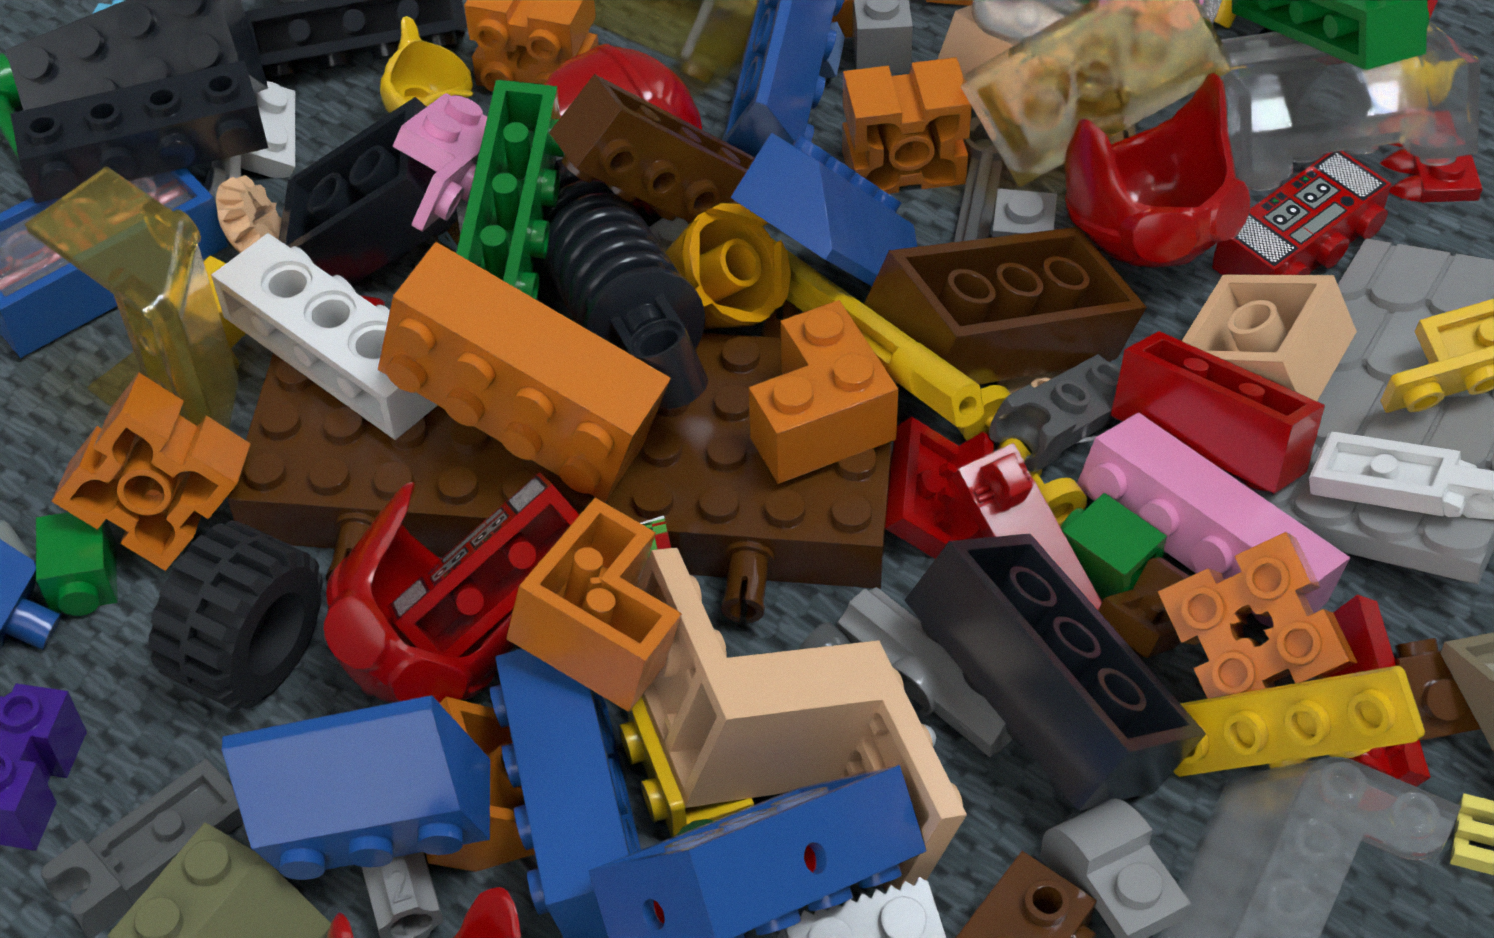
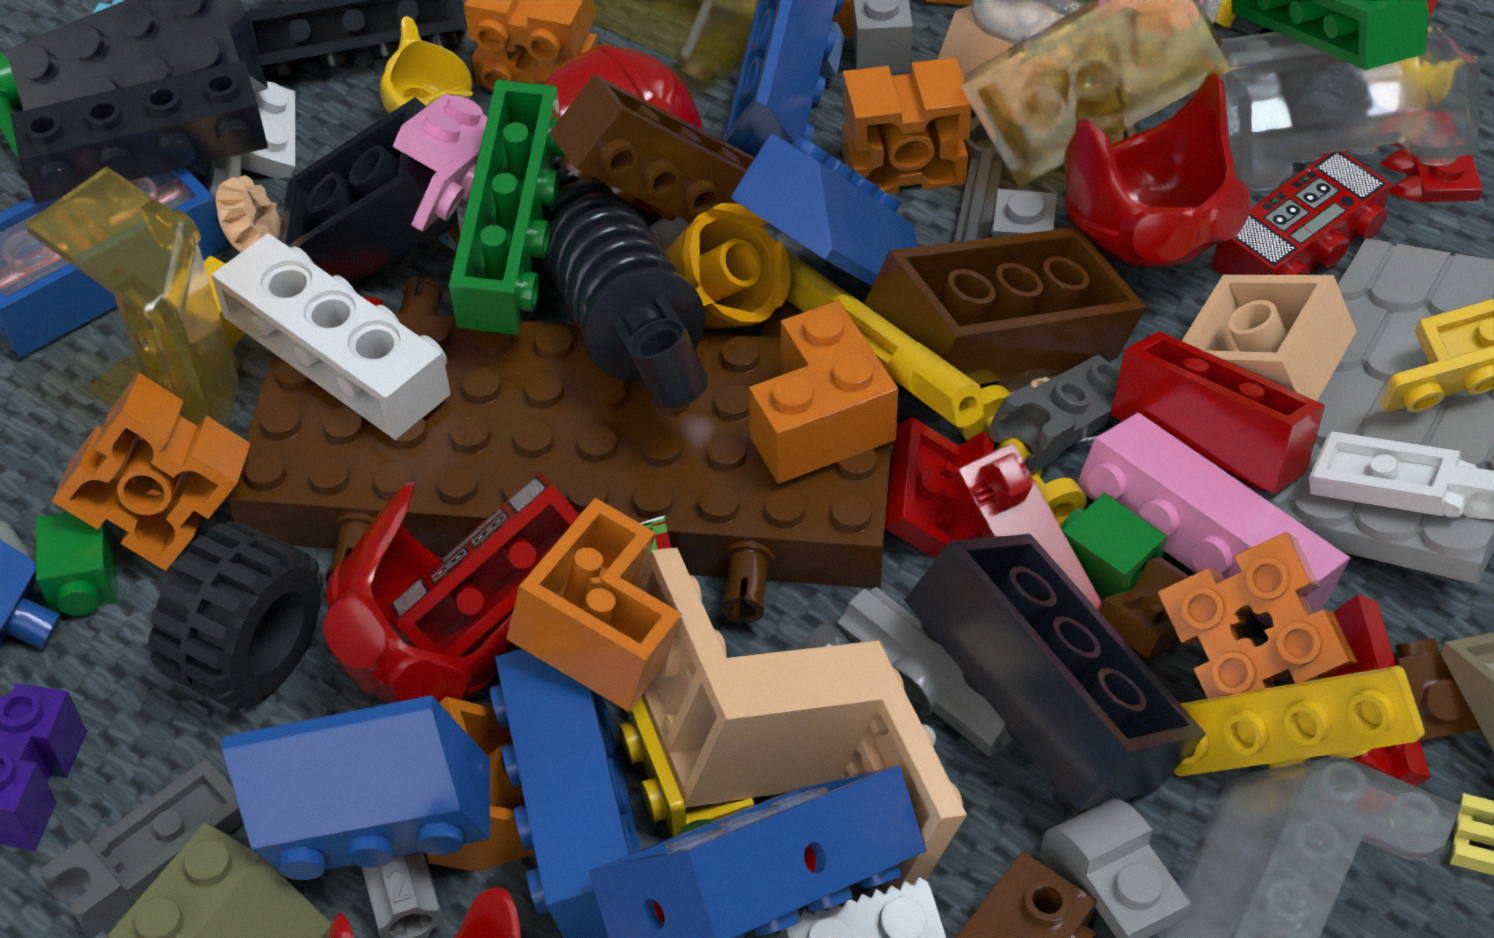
orange brick [377,242,671,503] -> none

